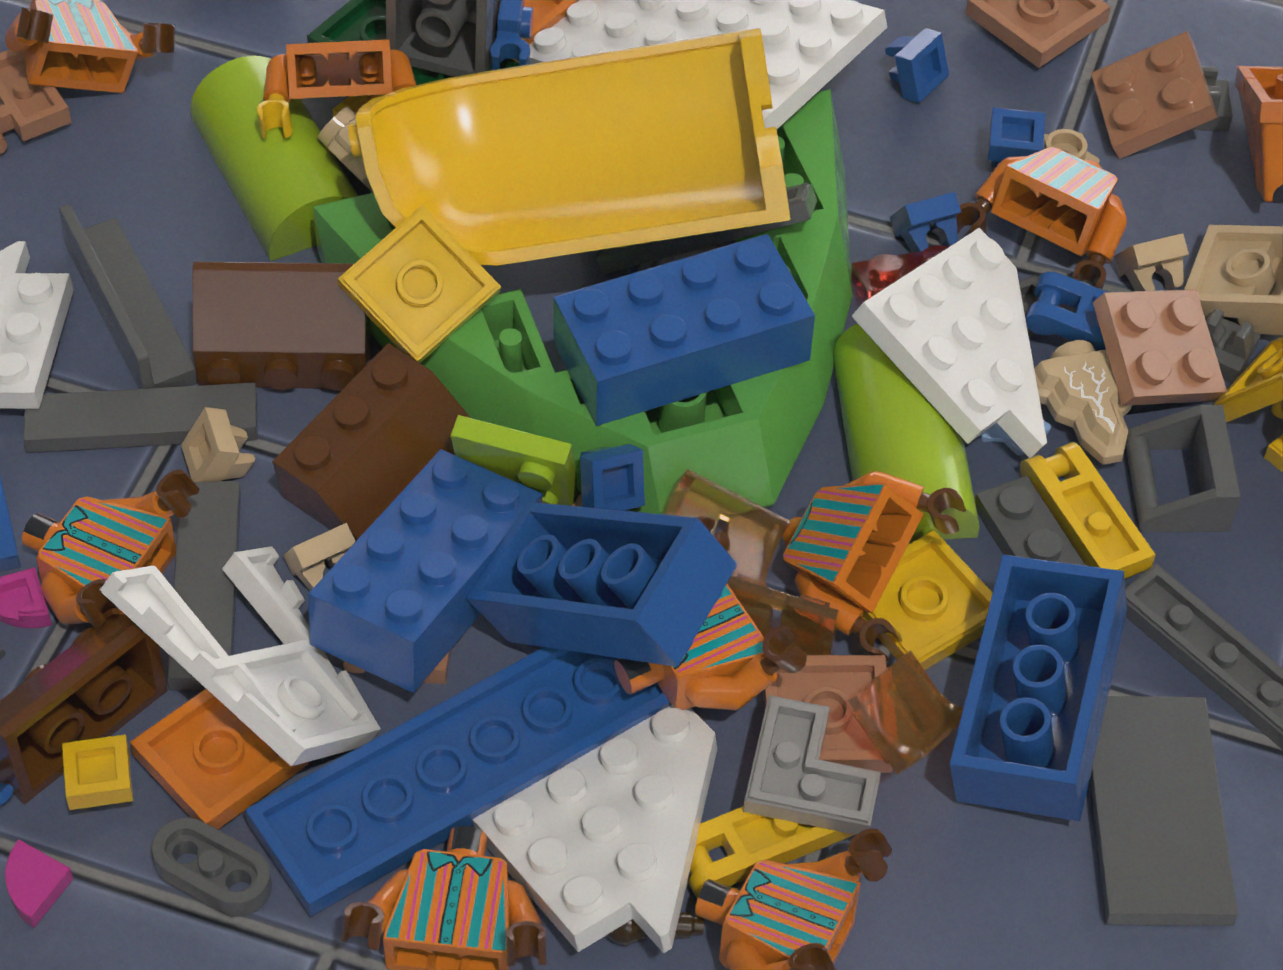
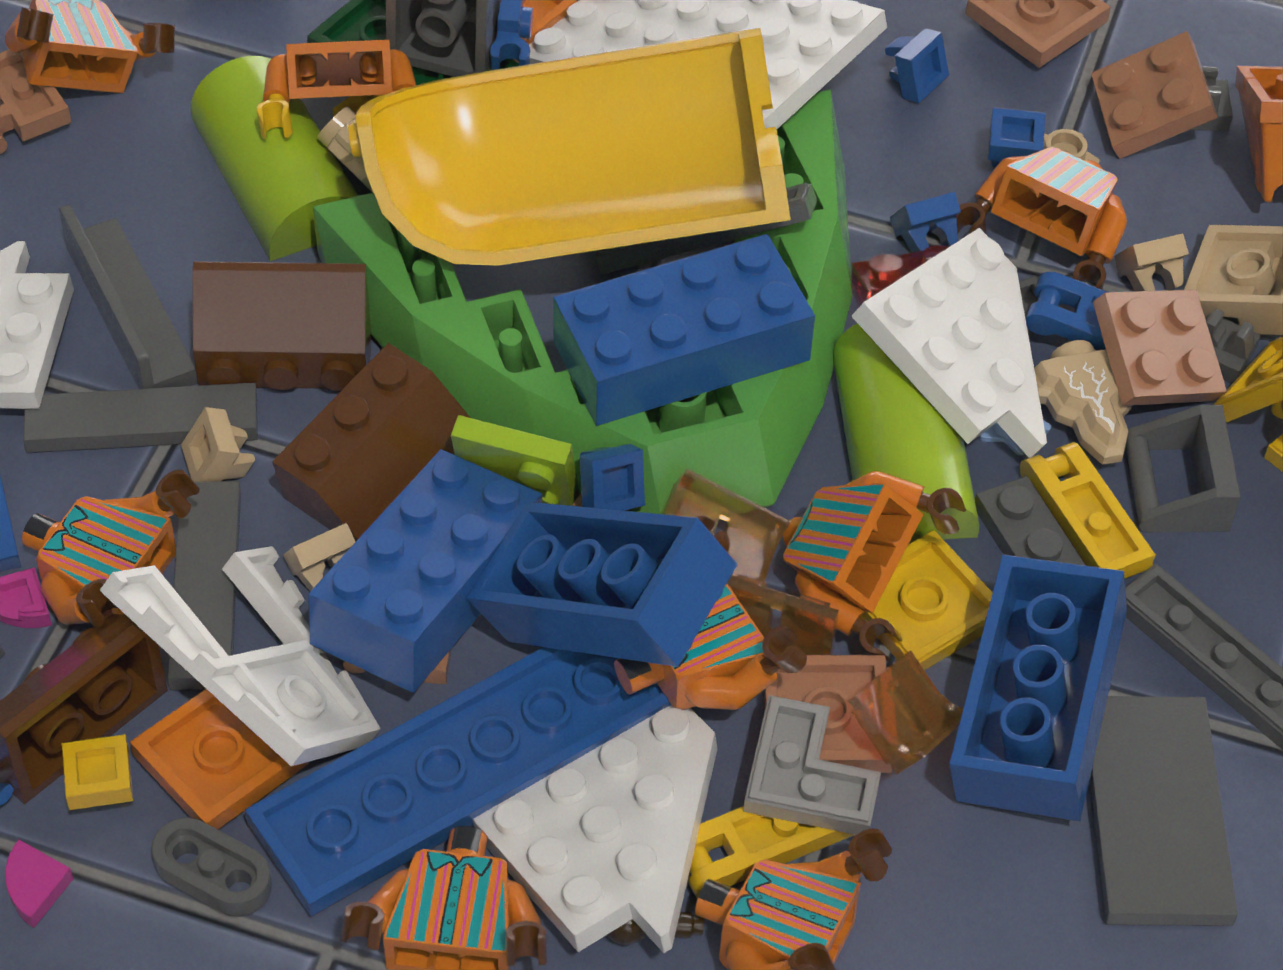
yellow tile [337,205,501,363] -> none

